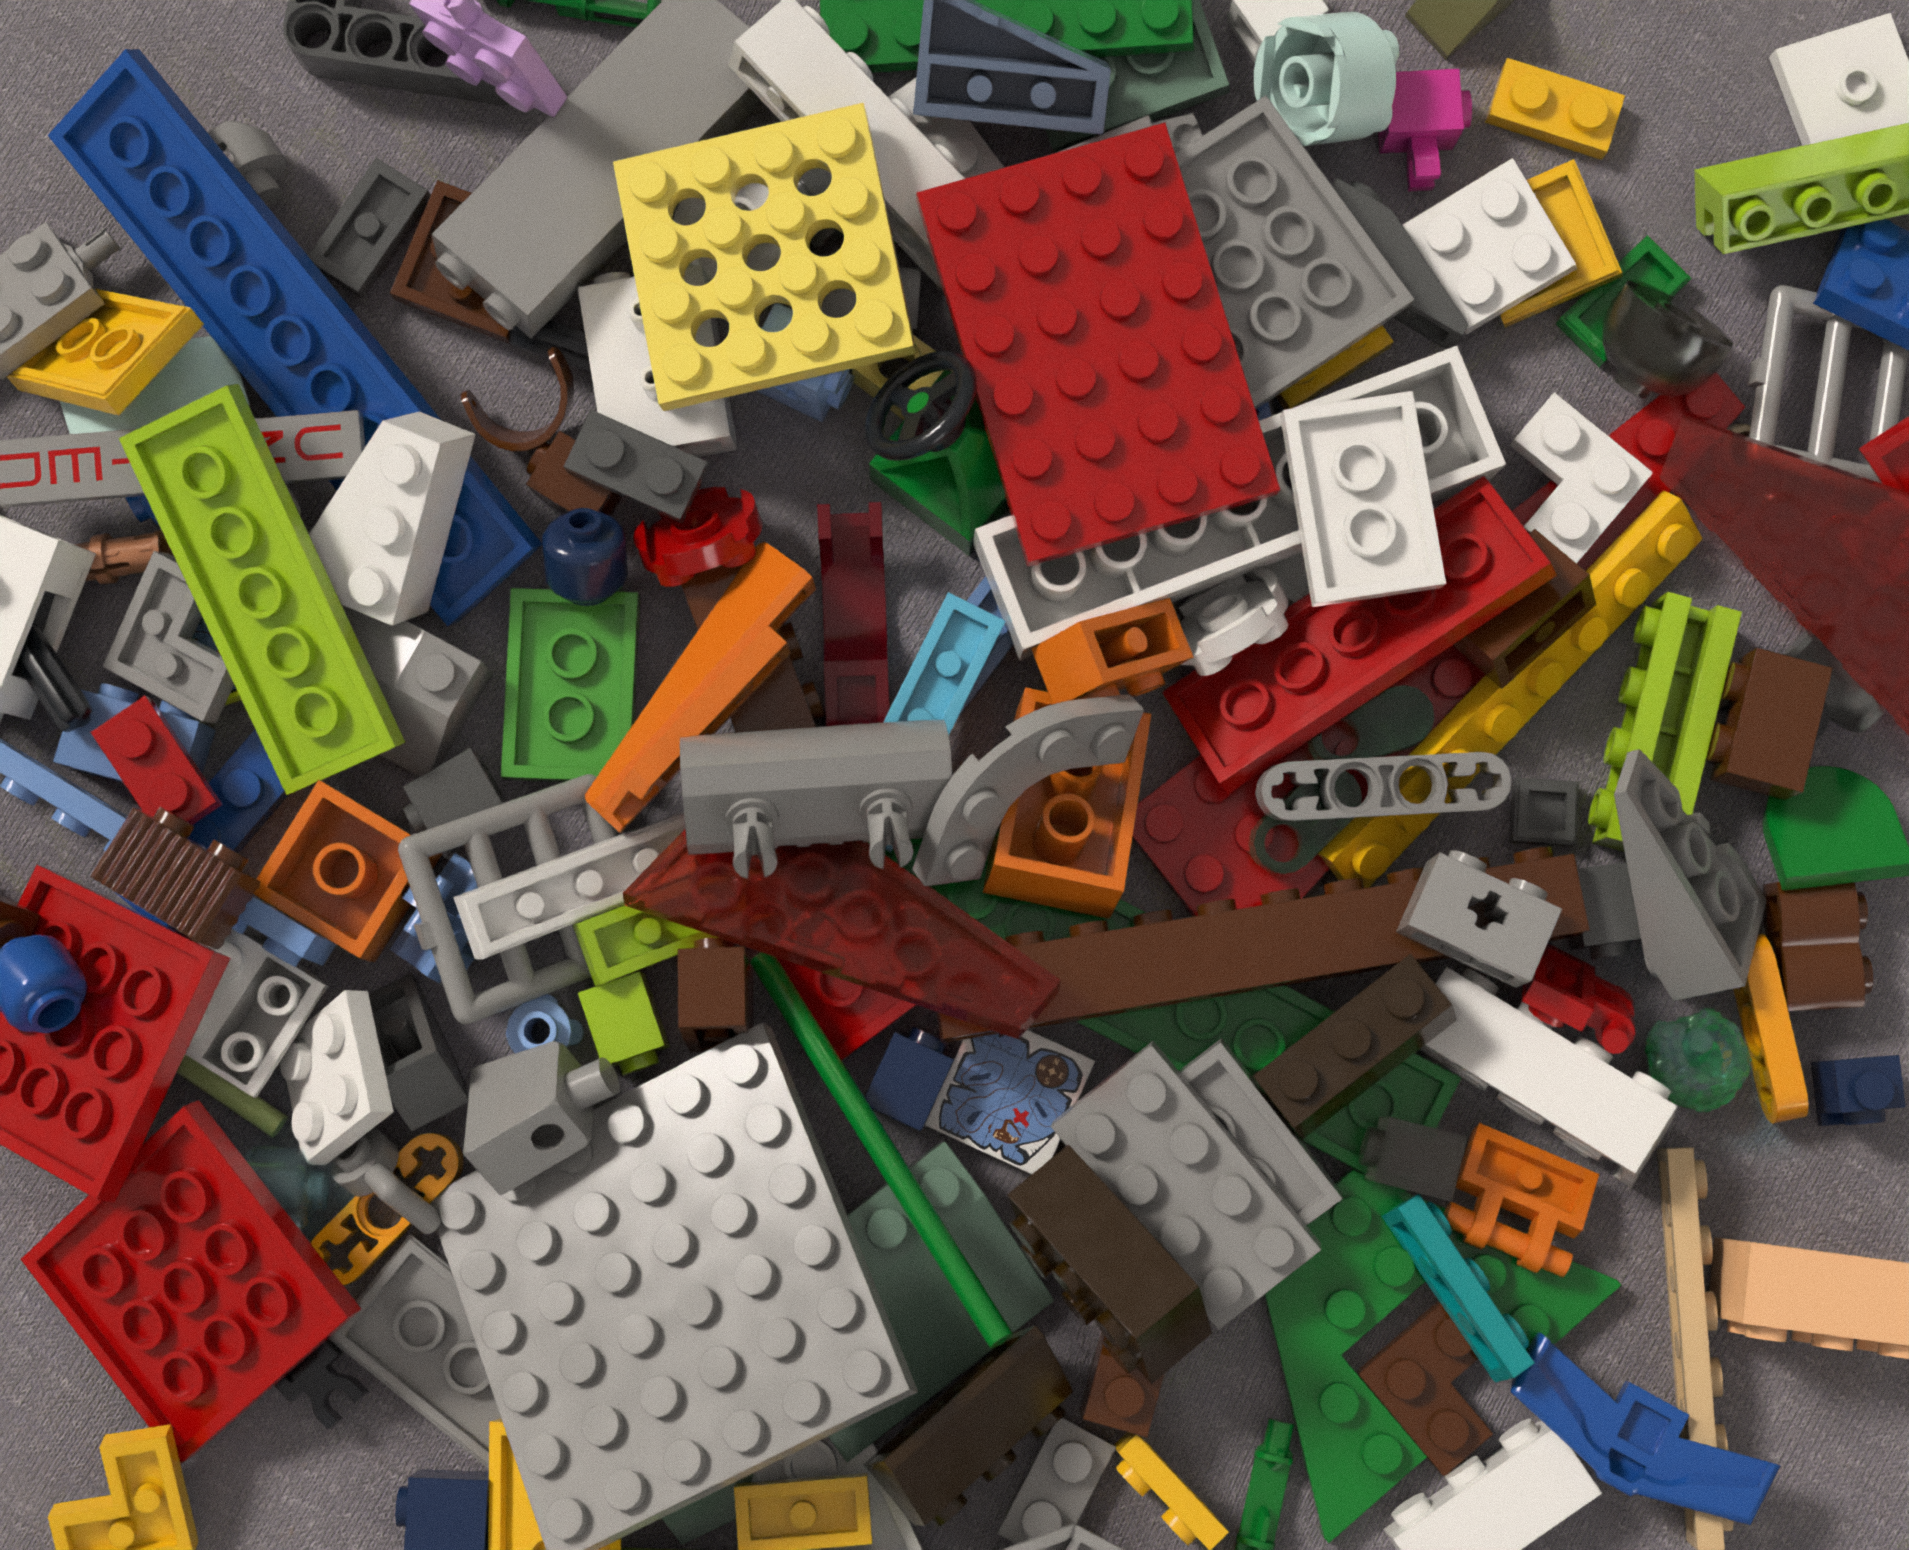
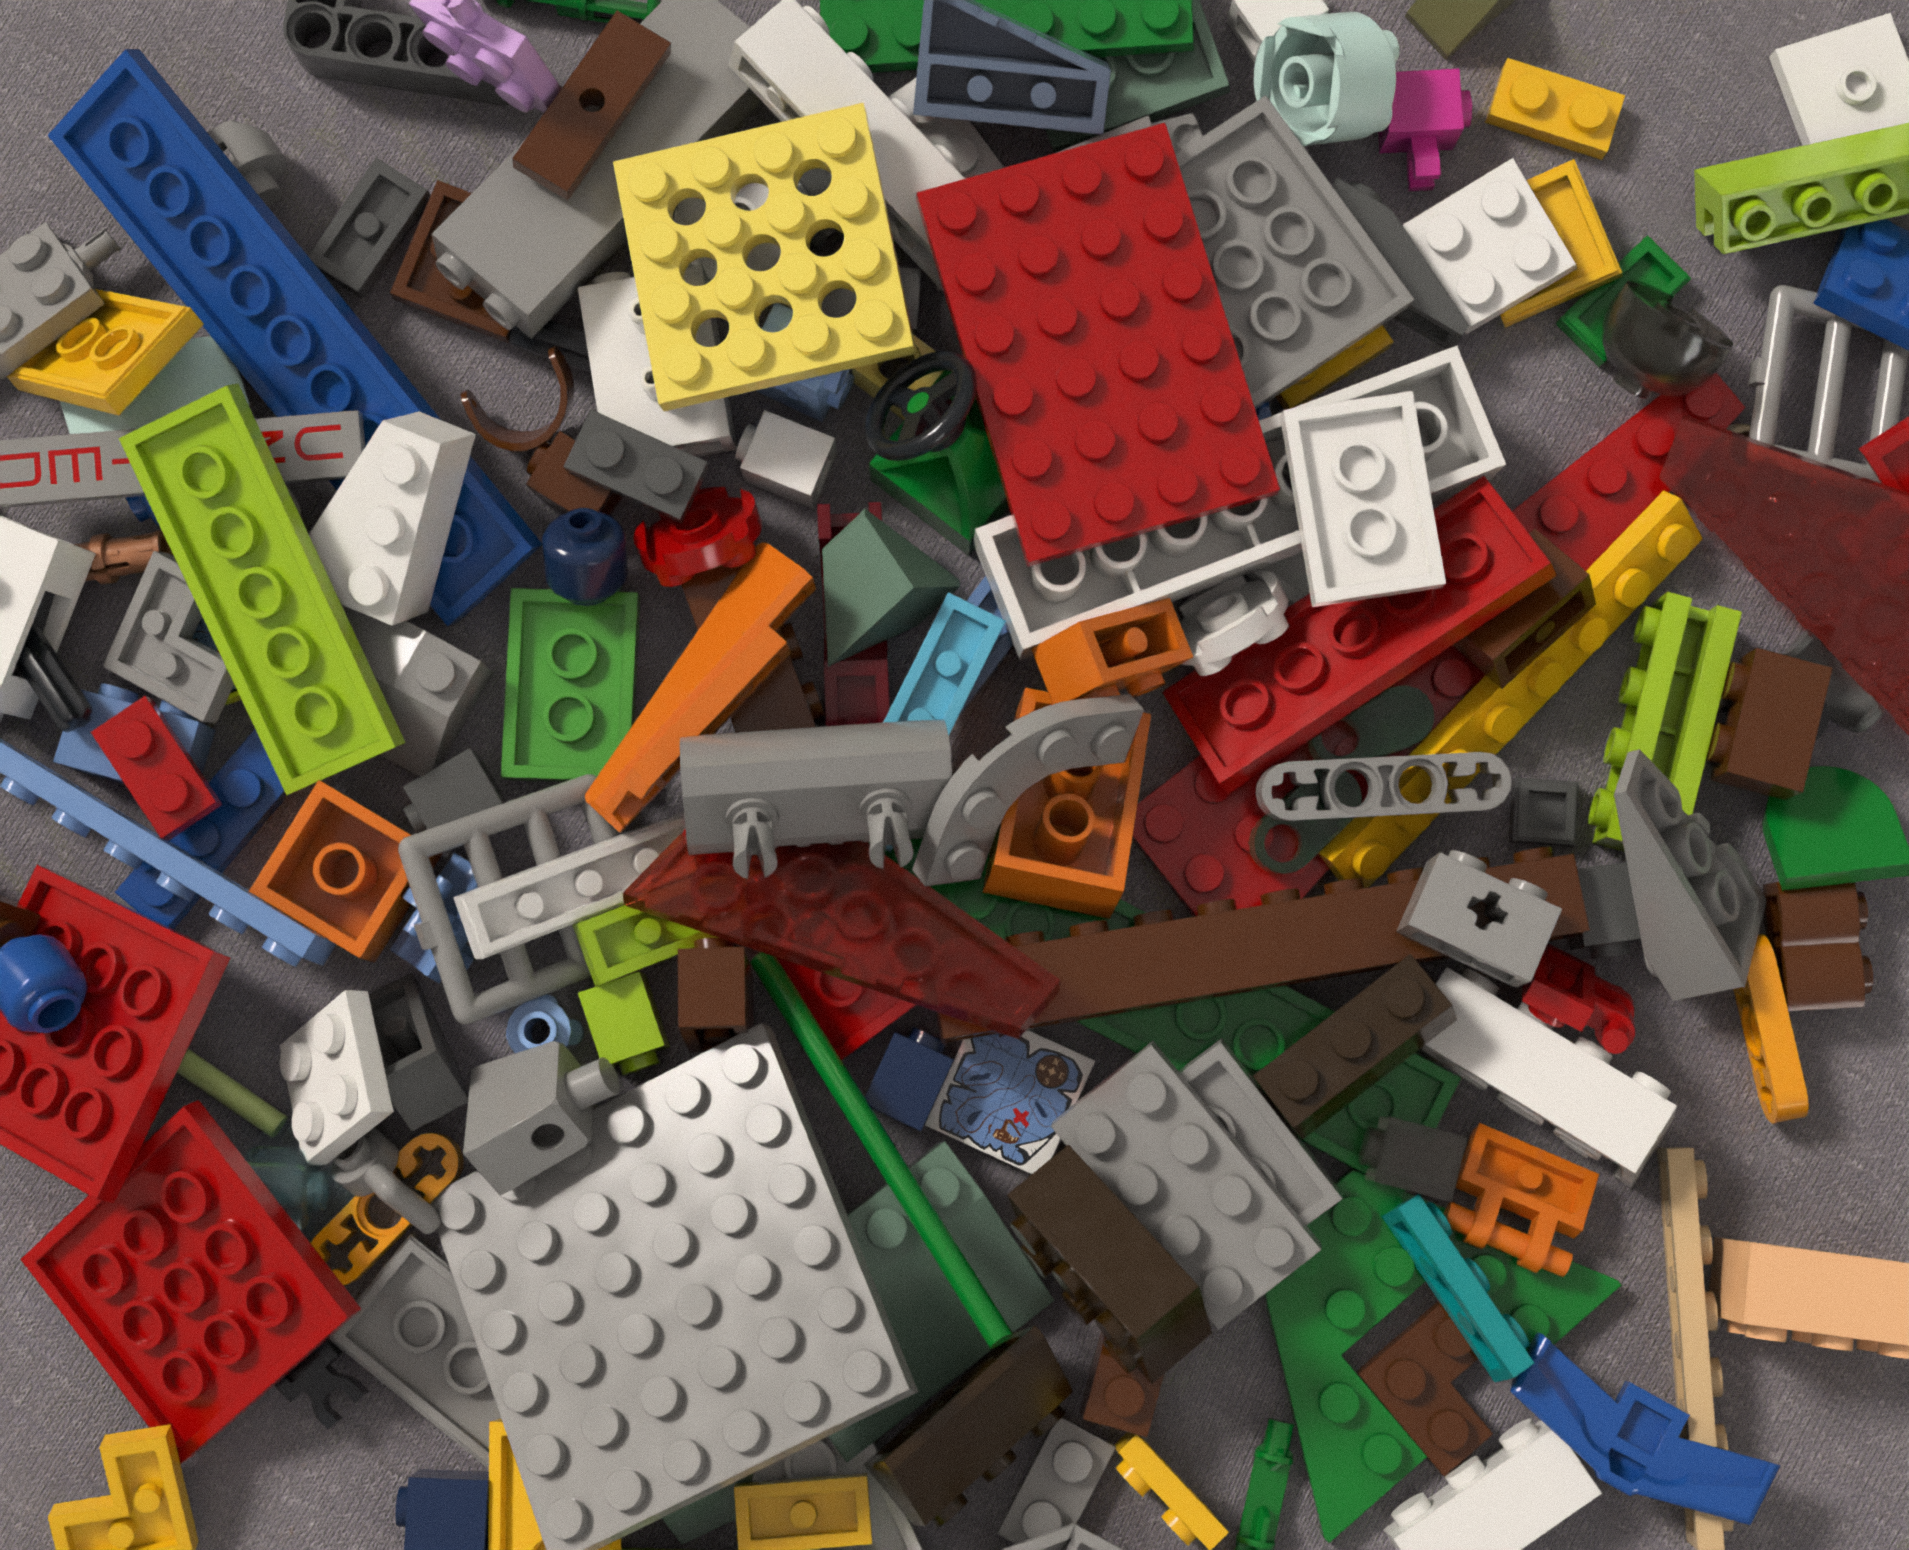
reddish brown brick [90,807,260,950] -> none
white slope [185,929,328,1098] -> none
white plate [1509,392,1653,563] -> none
clear light blue piece [1645,1008,1752,1113] -> none
dark blue brick [1810,1055,1906,1126] -> none
none -> reddish brown tile [512,10,671,201]
none -> white brick [735,410,837,509]
none -> sand green slope [822,509,960,667]

